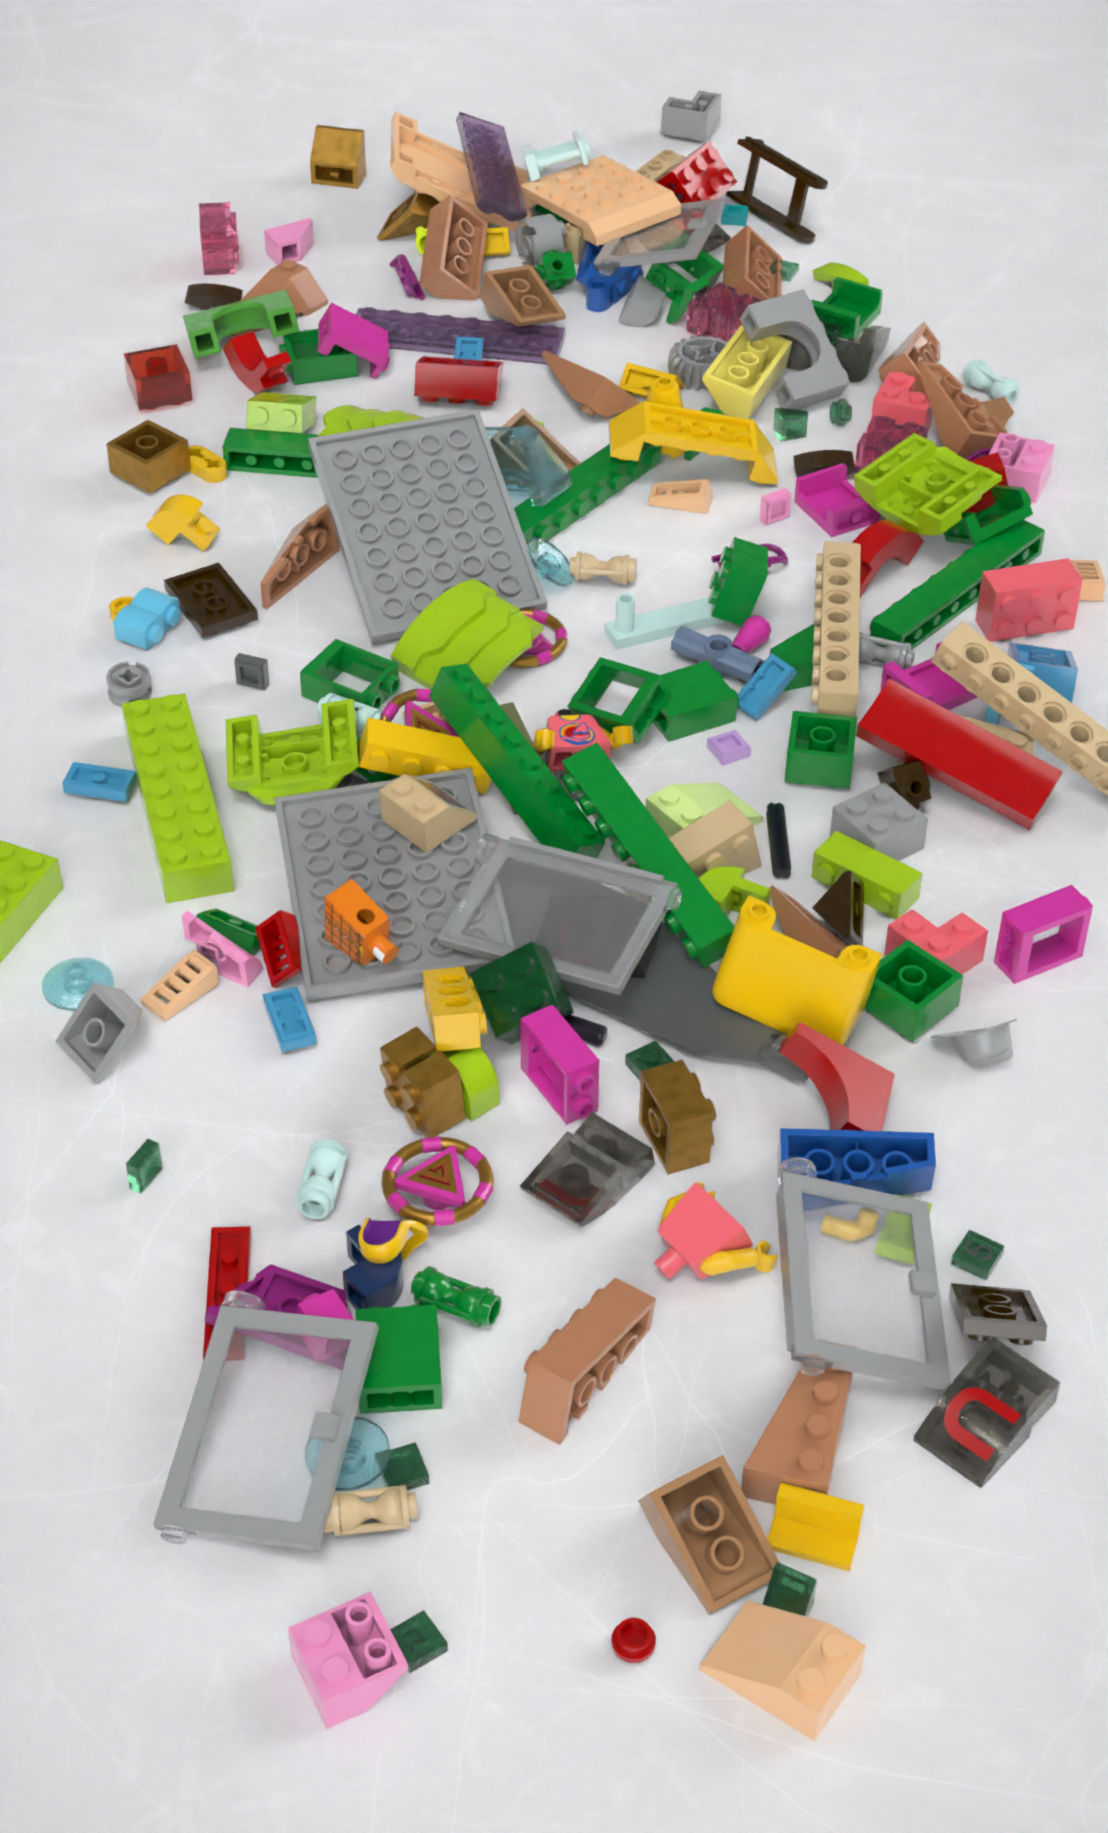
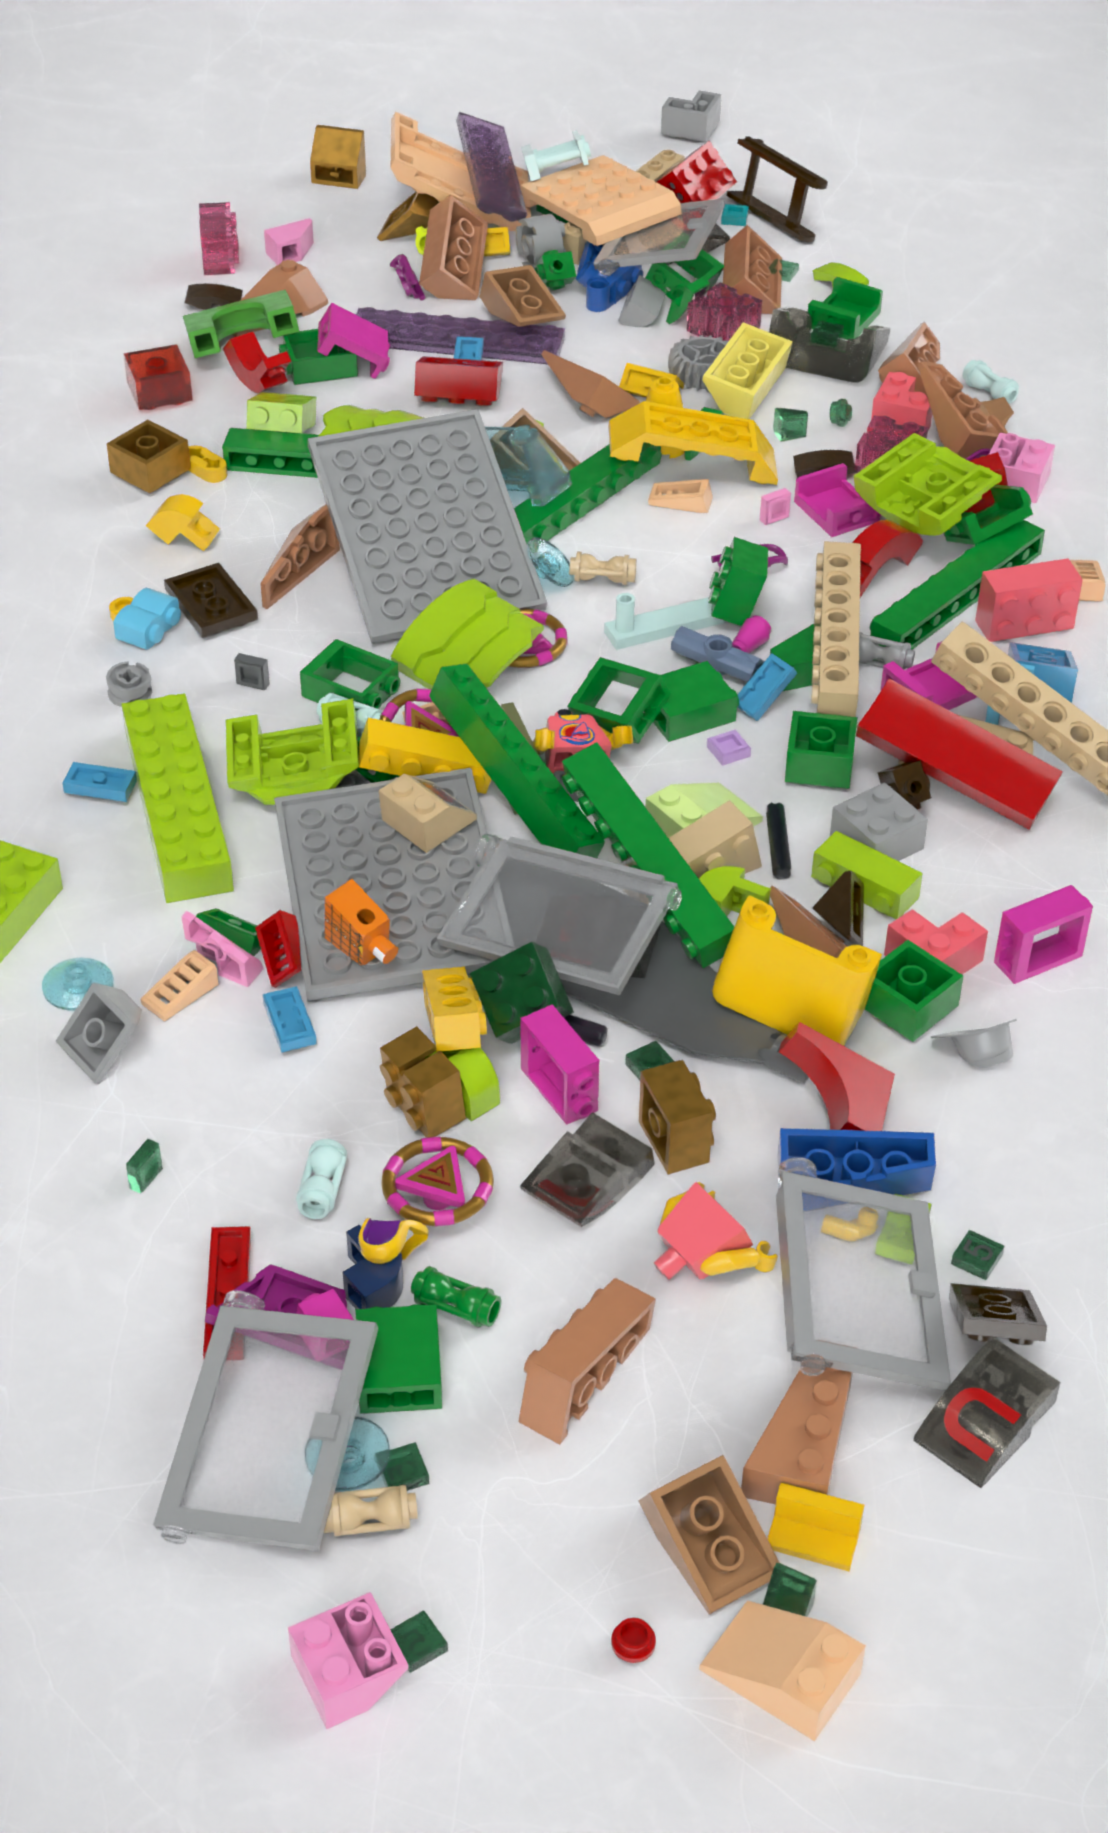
light grey arch [740,289,850,413] -> none

